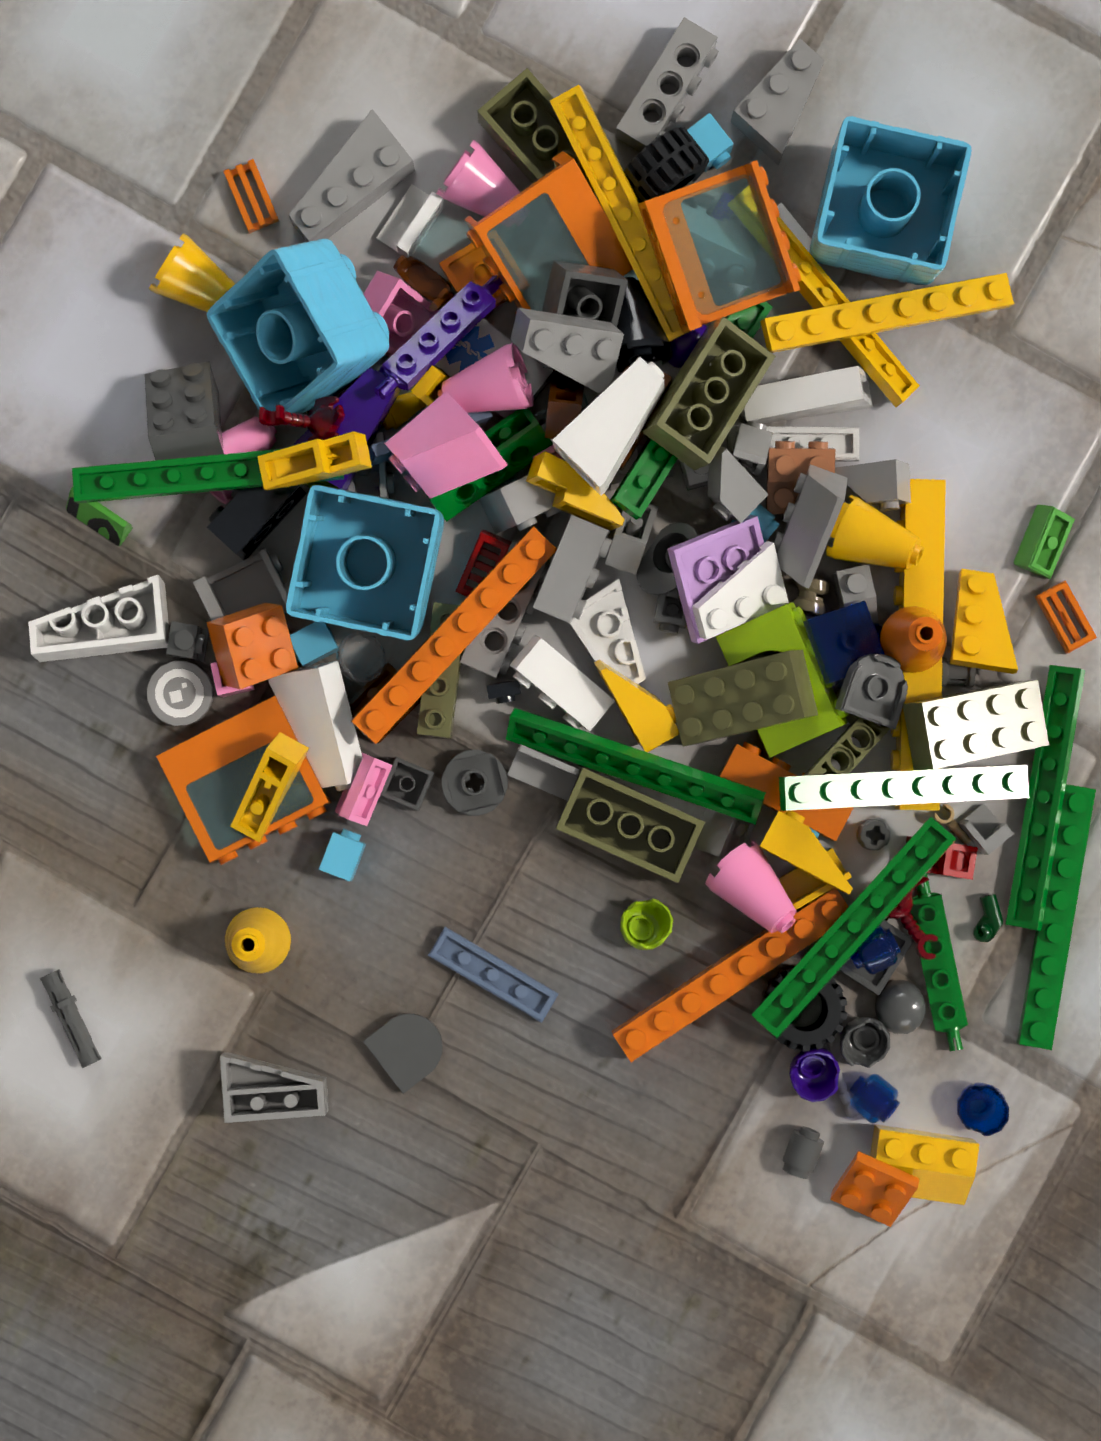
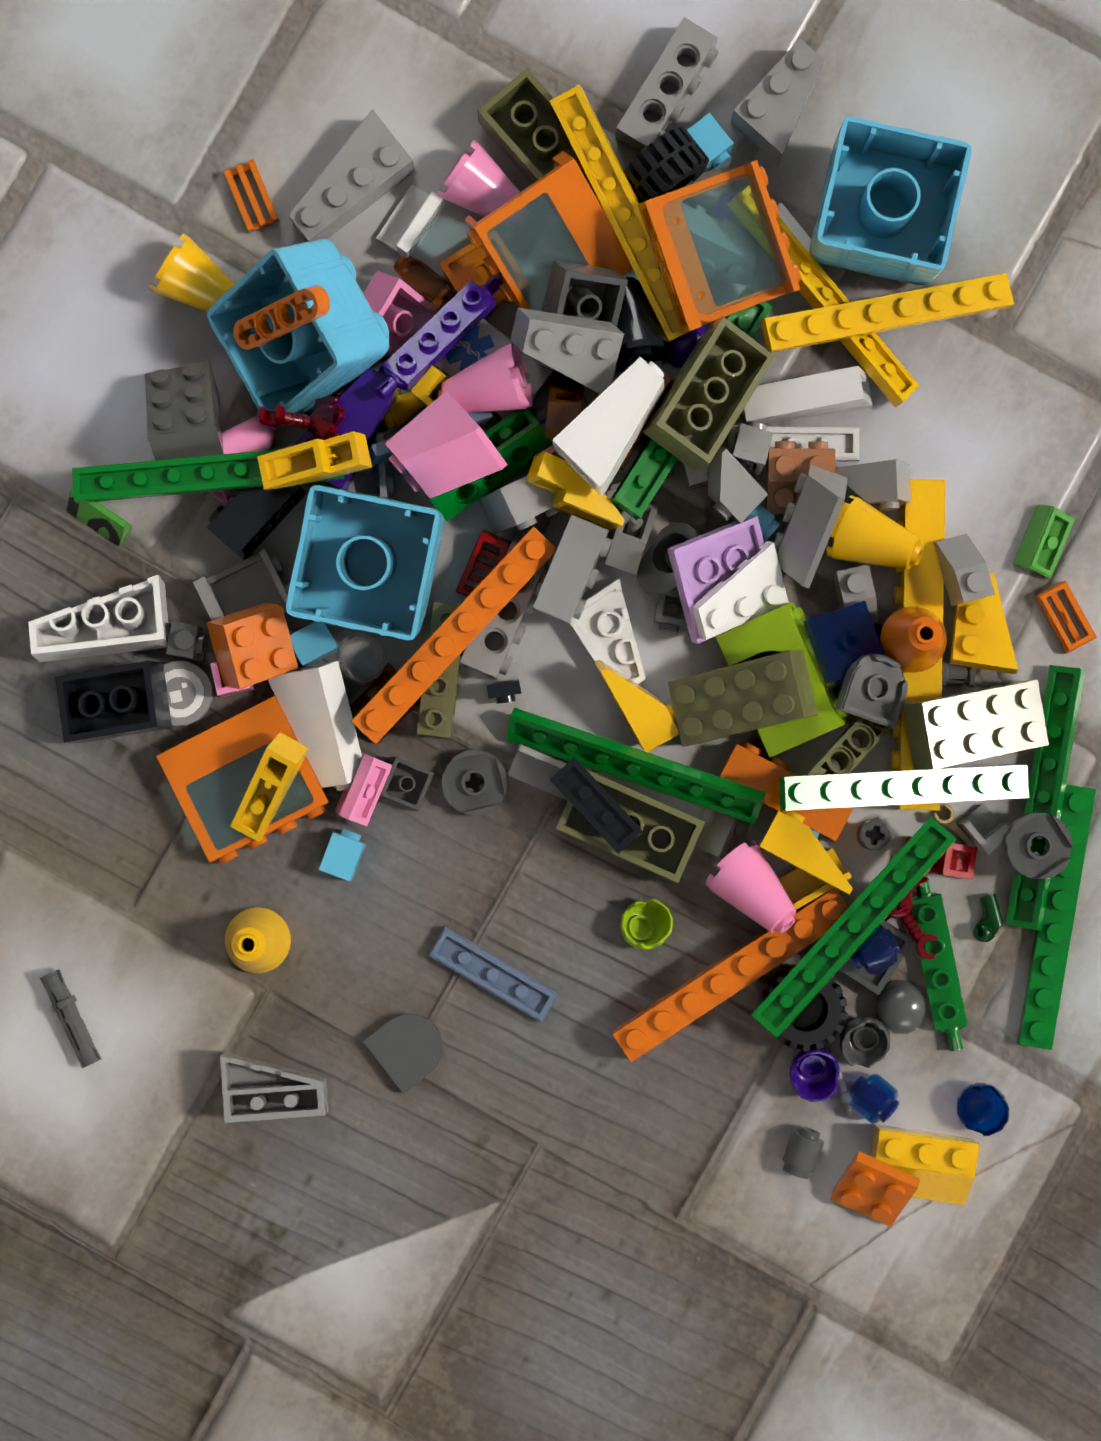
white brick [509,635,615,731] -> none
dark tan wheel [793,578,831,616] -> none
none -> black brick [55,660,172,744]
none -> orange beam [233,285,330,350]
none -> black plate [550,757,643,854]
none -> light grey slope [934,534,995,607]
none -> dark grey plate [1002,813,1072,879]

